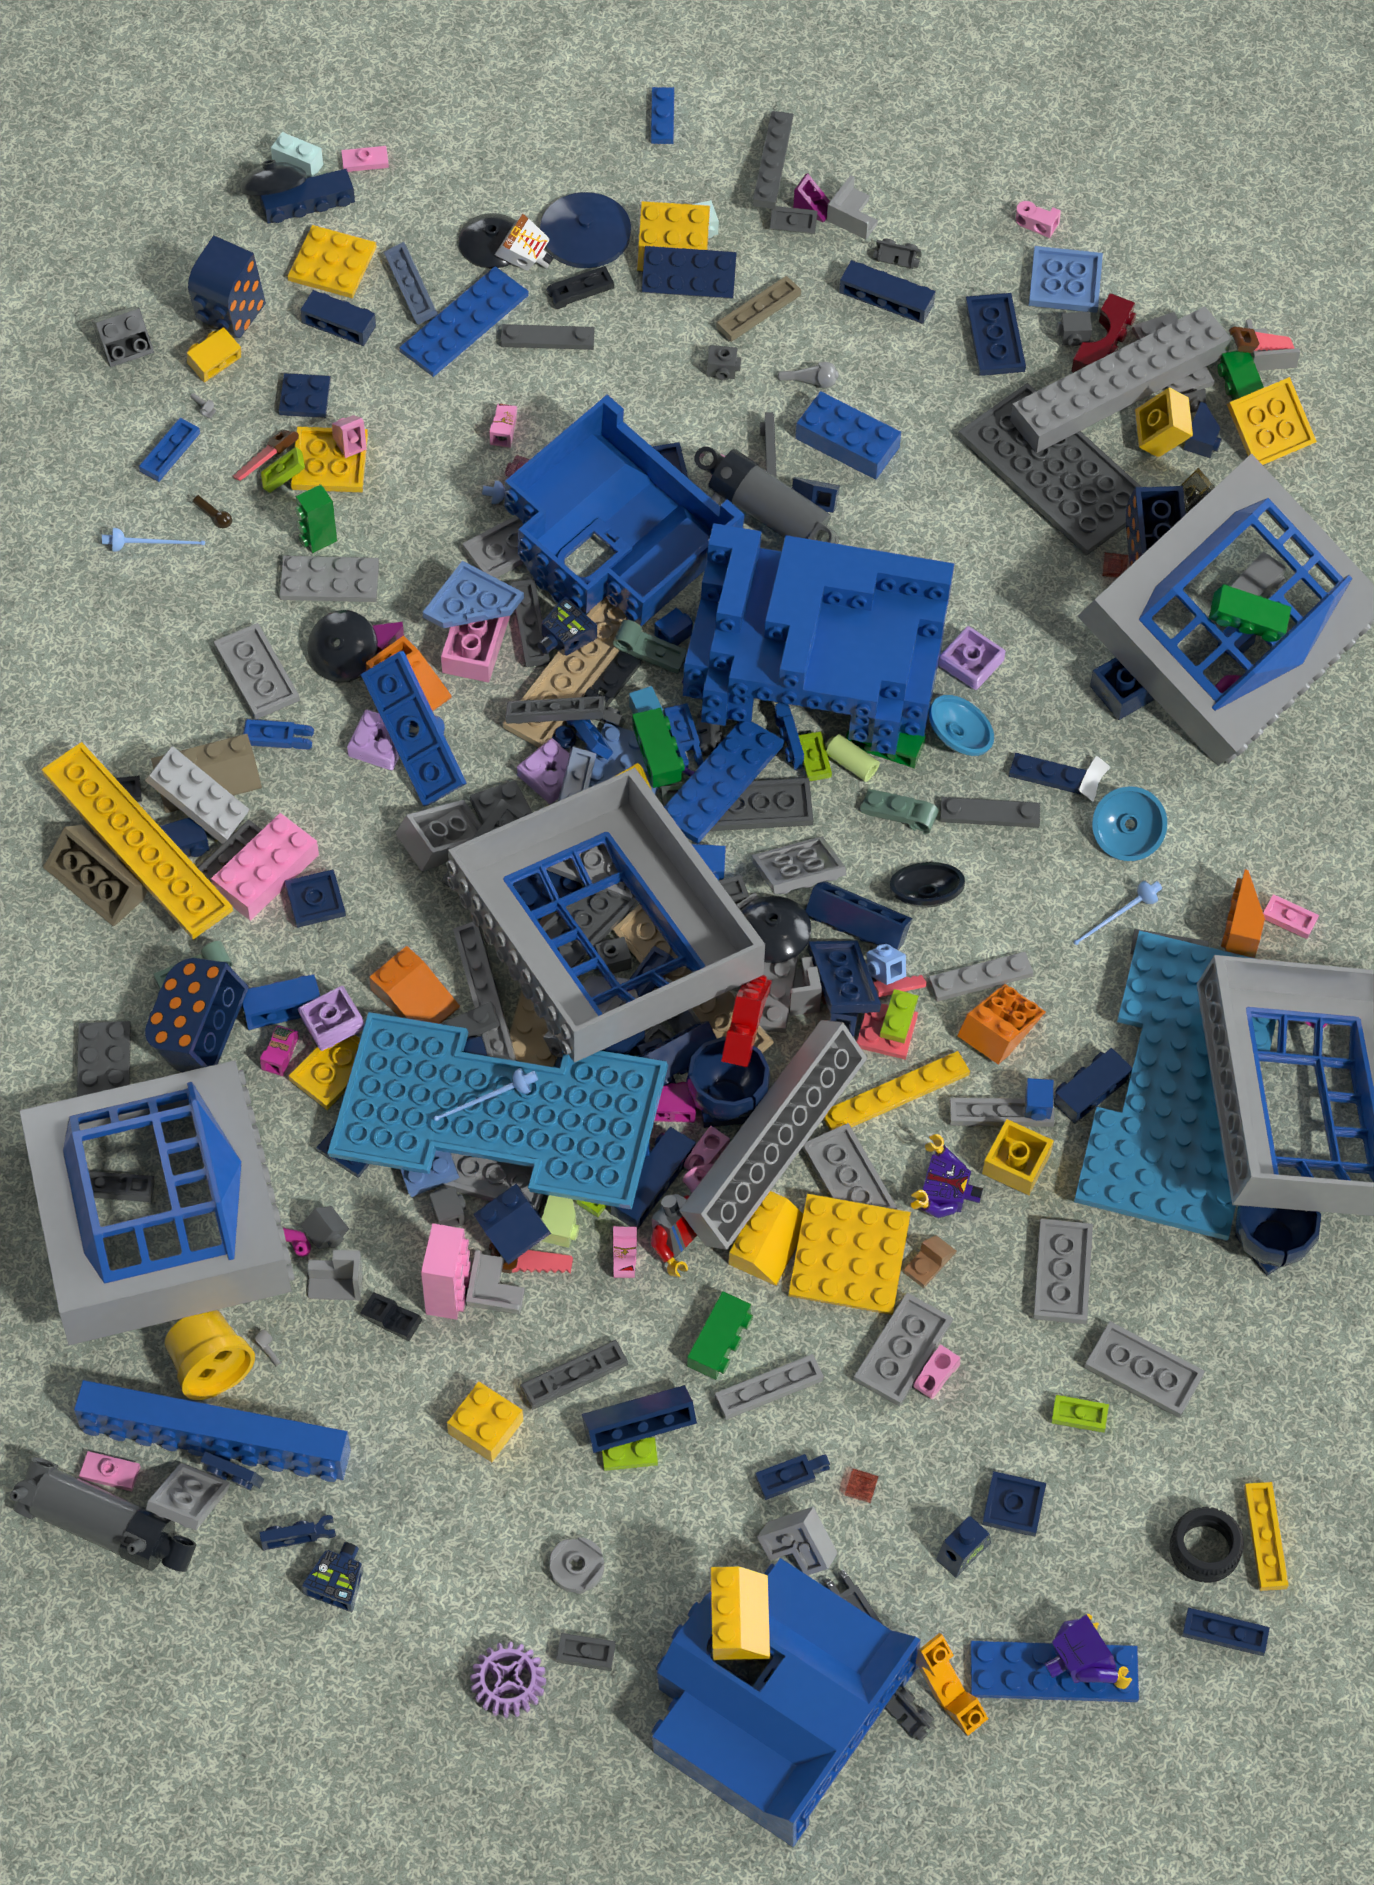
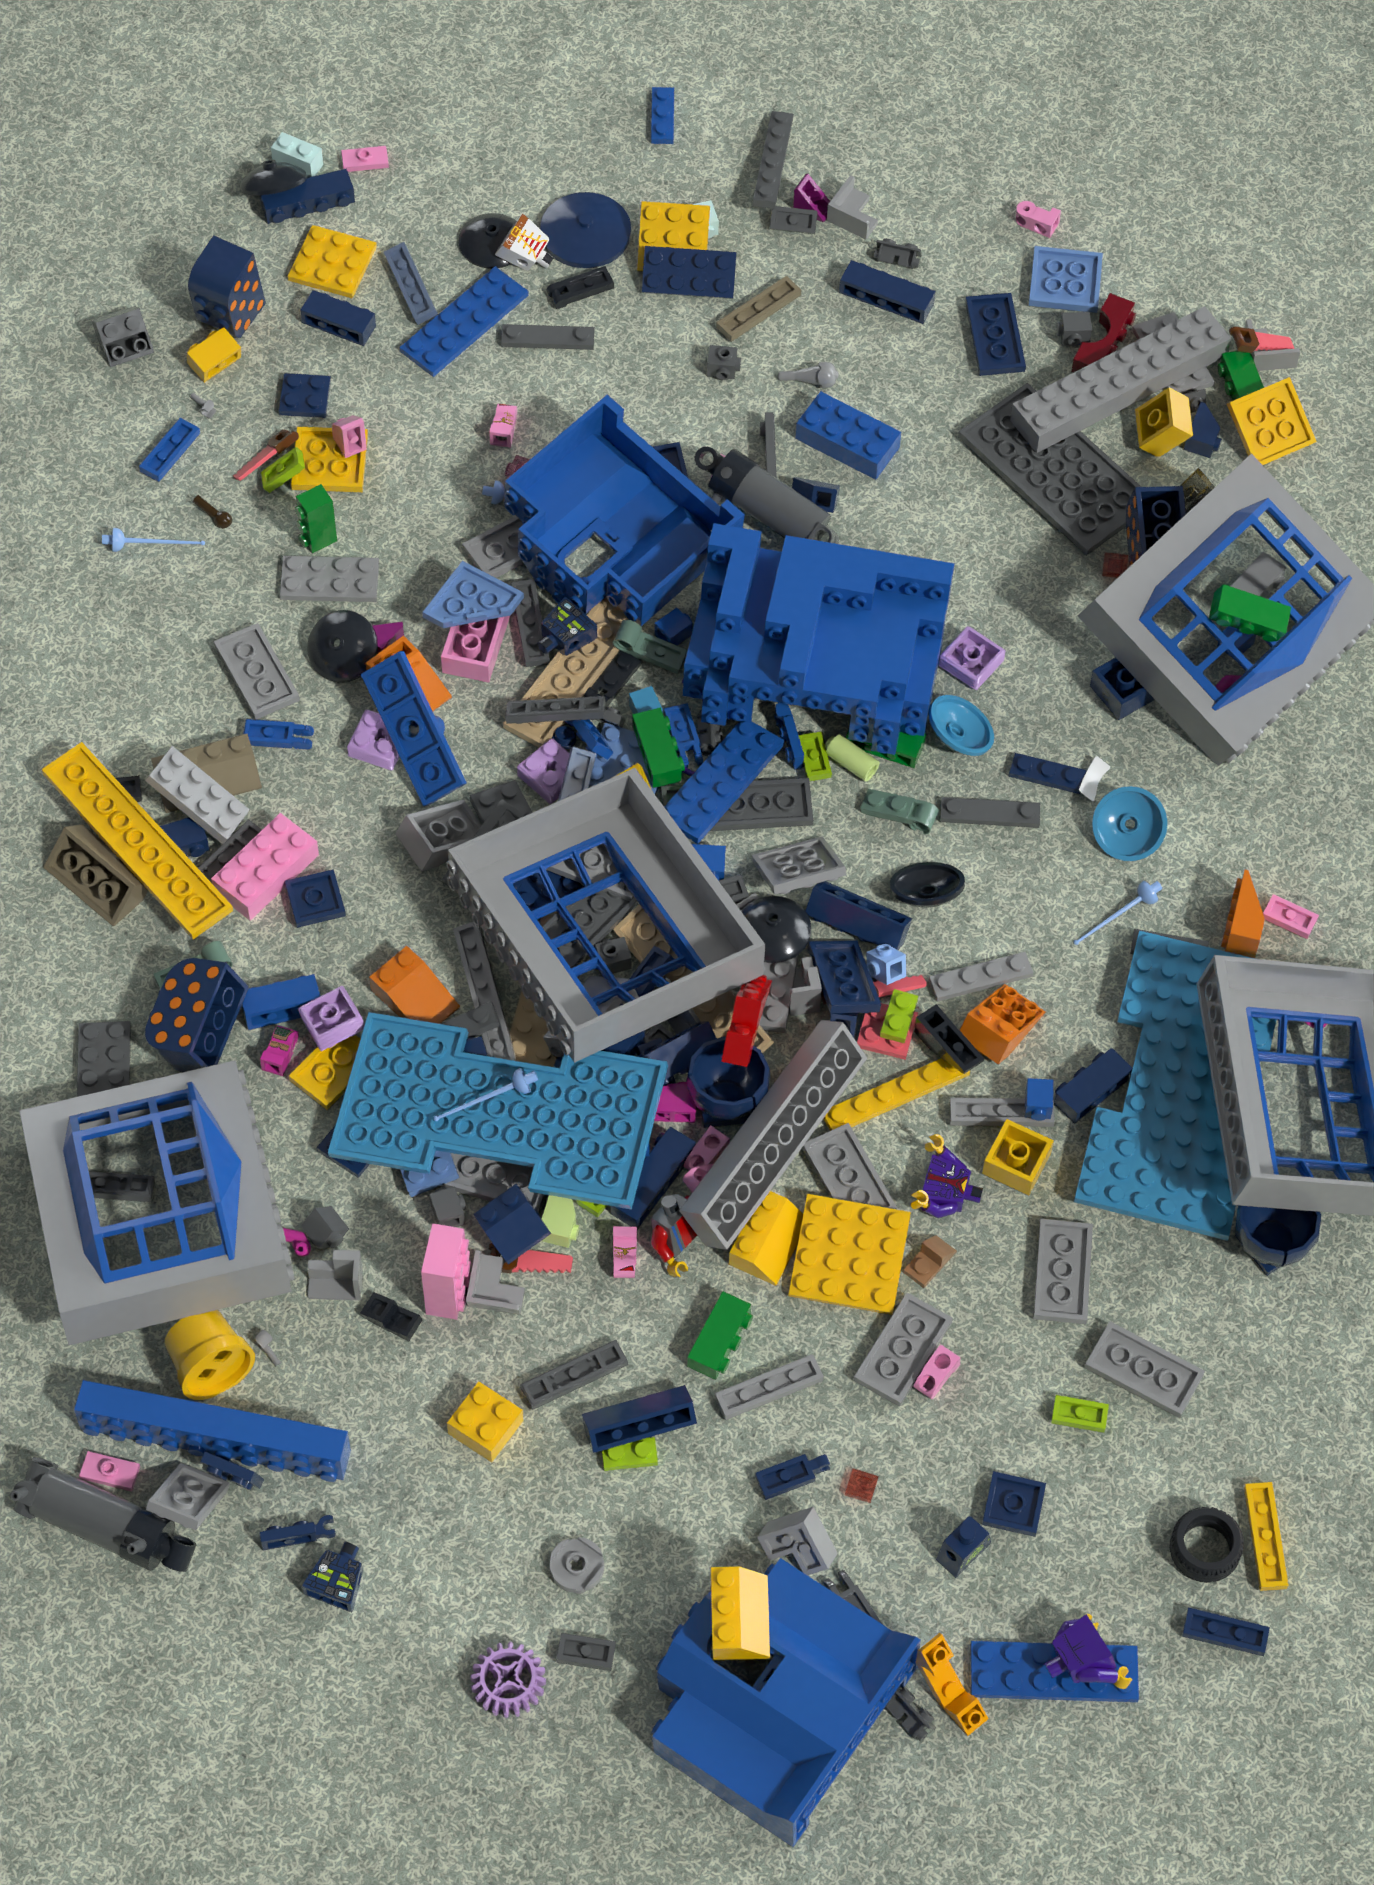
none -> black slope [914,1004,984,1074]

